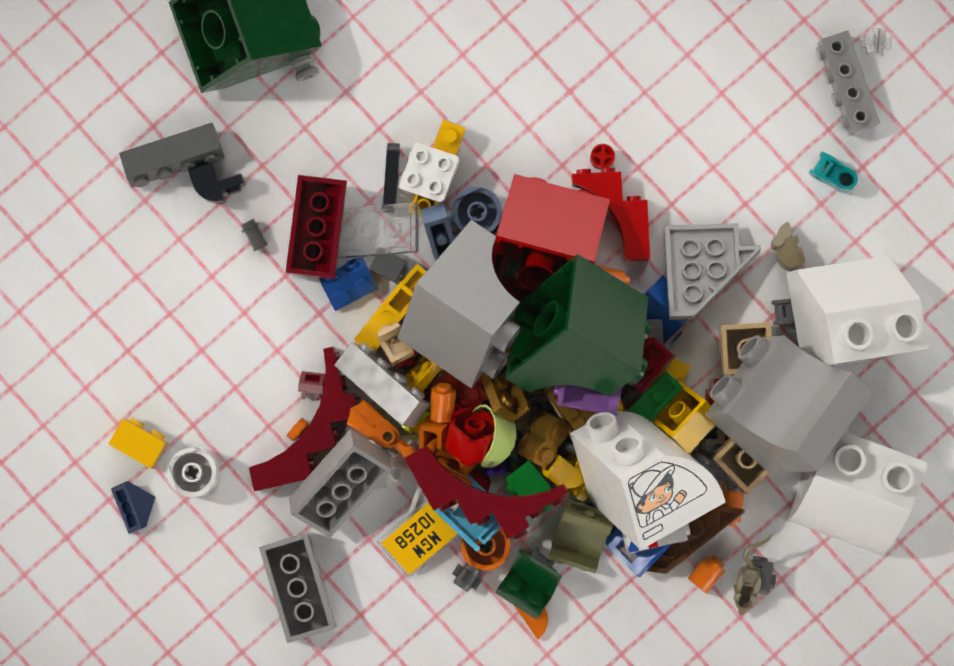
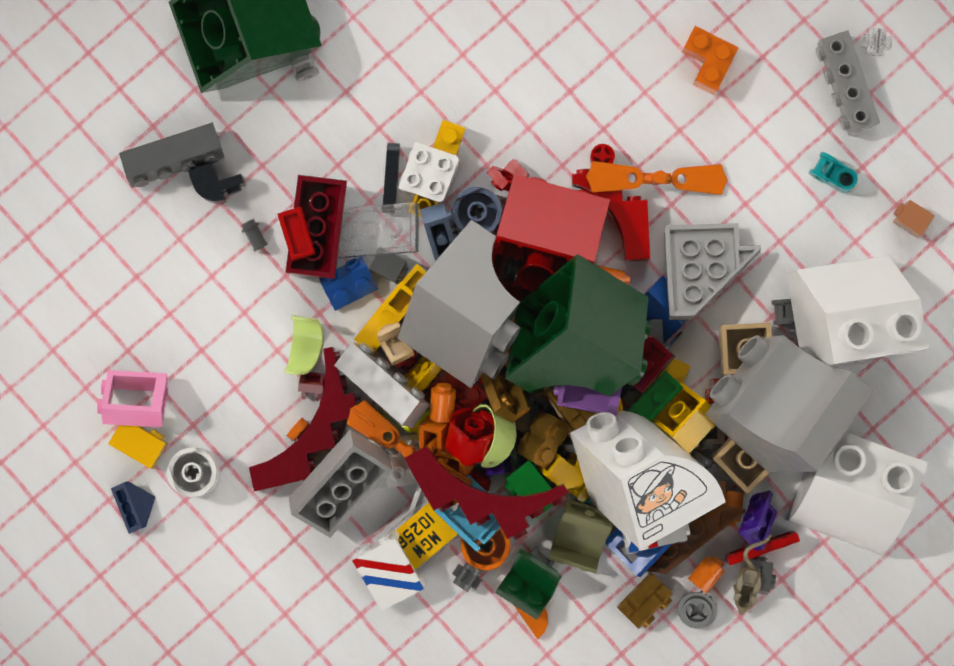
light grey brick [259,532,337,643] -> none
dark tan animal [770,222,806,271] -> none
none -> bright pink window [97,370,169,427]
none -> red tile [277,206,316,262]
none -> yellowish green piece [284,315,323,375]
none -> panel [352,531,426,611]
none -> bracket [487,159,530,191]
none -> orange piece [586,161,728,195]
none -> pearl gold brick [617,572,673,629]
none -> dark grey gear [678,591,717,629]
none -> orange brick [682,26,739,95]
none -> red tile [724,530,800,566]
none -> dark purple bracket [738,490,777,551]
none -> nougat brick [893,200,935,238]

